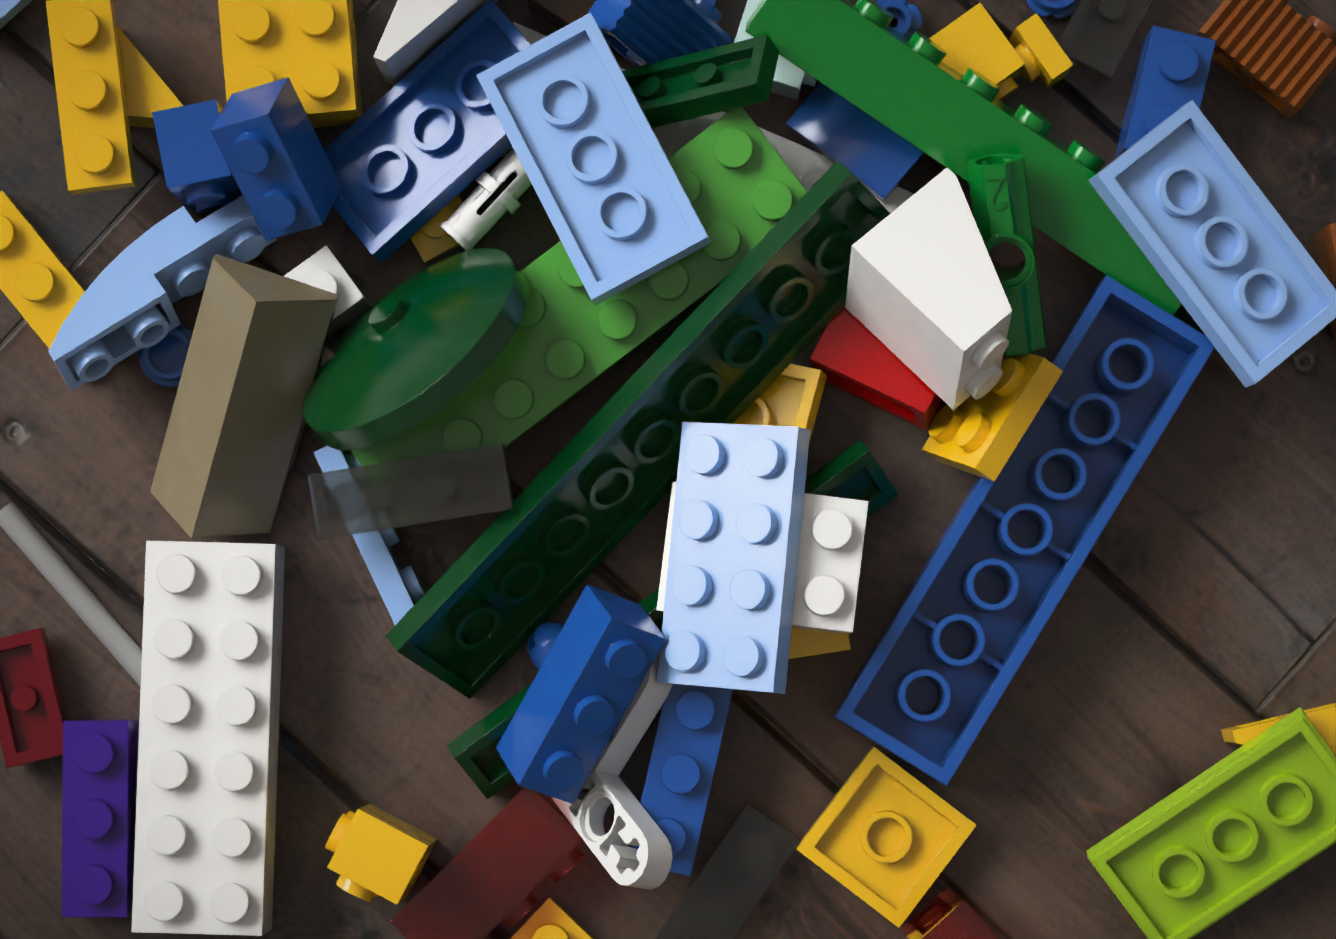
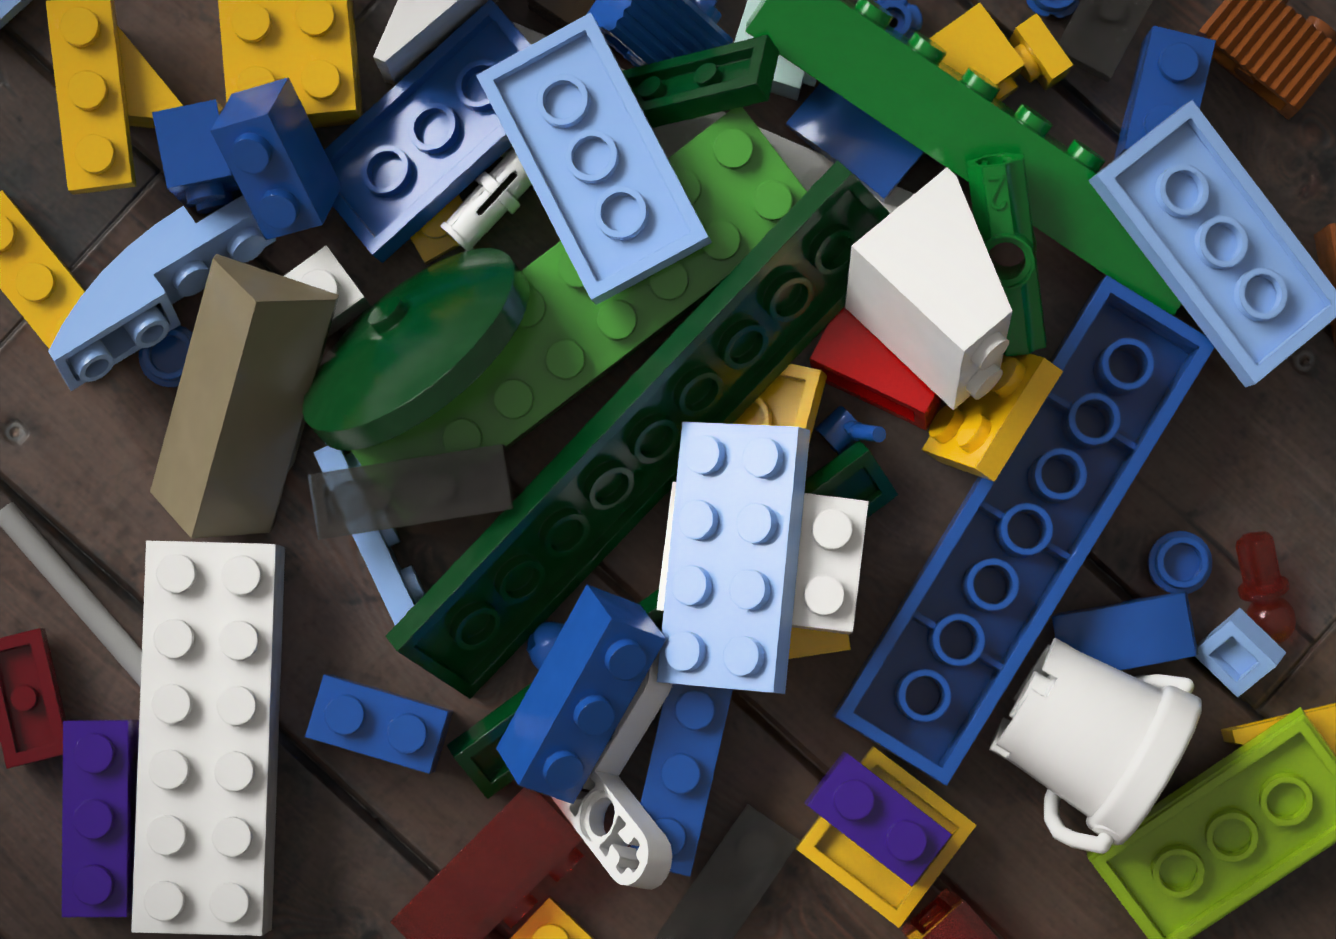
yellow brick [325,804,438,905] -> none
none -> blue brick [305,674,453,774]
none -> dark purple brick [804,752,952,887]
none -> blue hand [814,406,886,455]
none -> white piece [989,638,1202,854]
none -> blue slope [1052,591,1198,670]
none -> blue plate [1147,531,1212,594]
none -> light blue plate [1195,608,1286,698]
none -> clear red axle [1235,531,1296,644]

